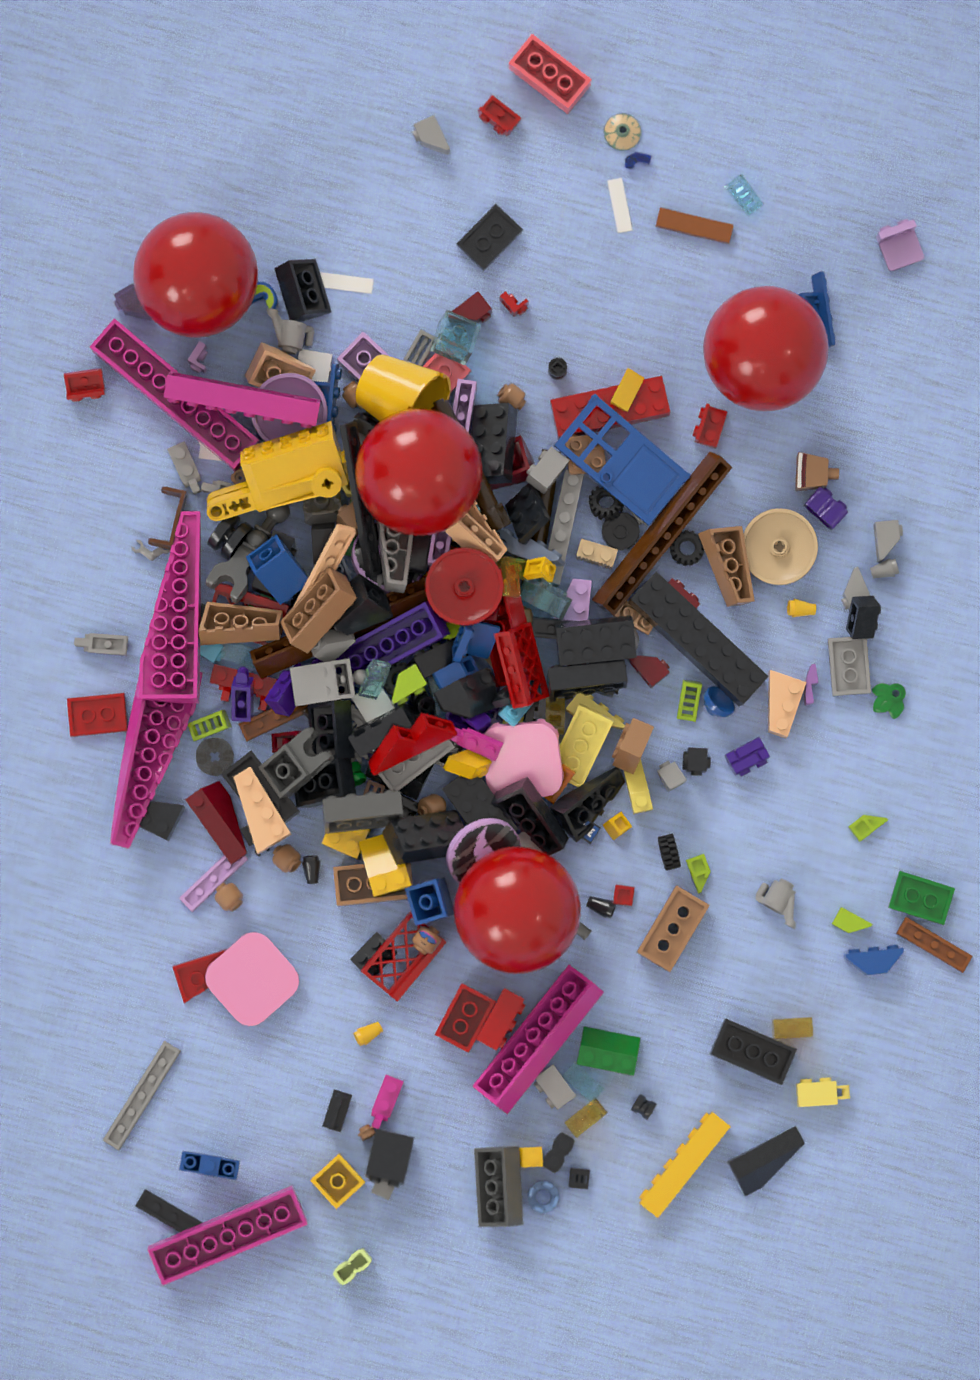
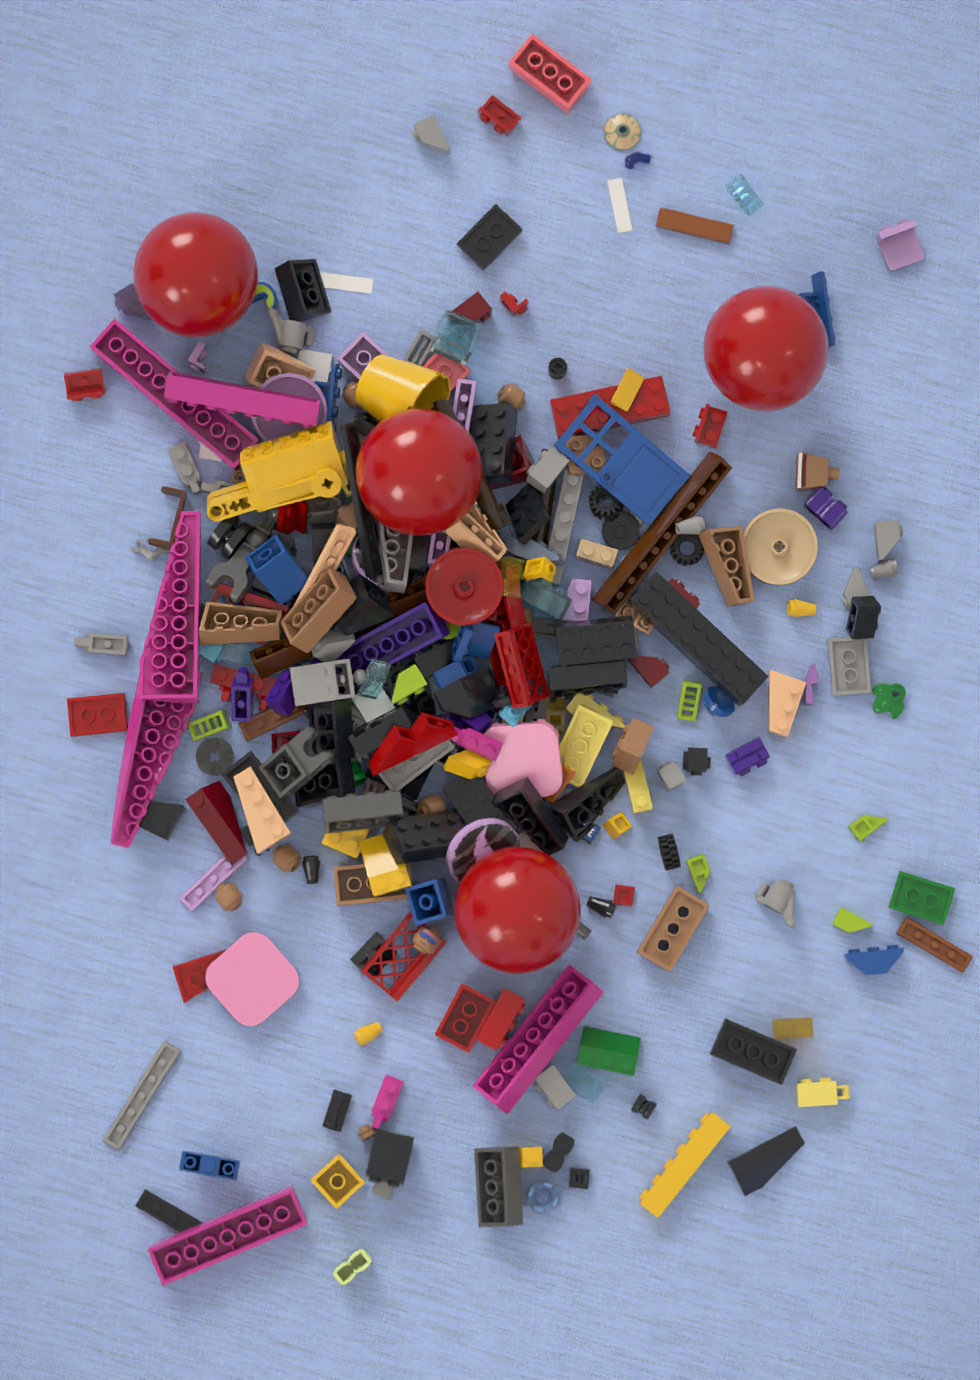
clear yellow brick [564,1098,608,1138] -> none
none -> red bracket [277,500,308,535]
none -> light grey cone [675,516,705,535]

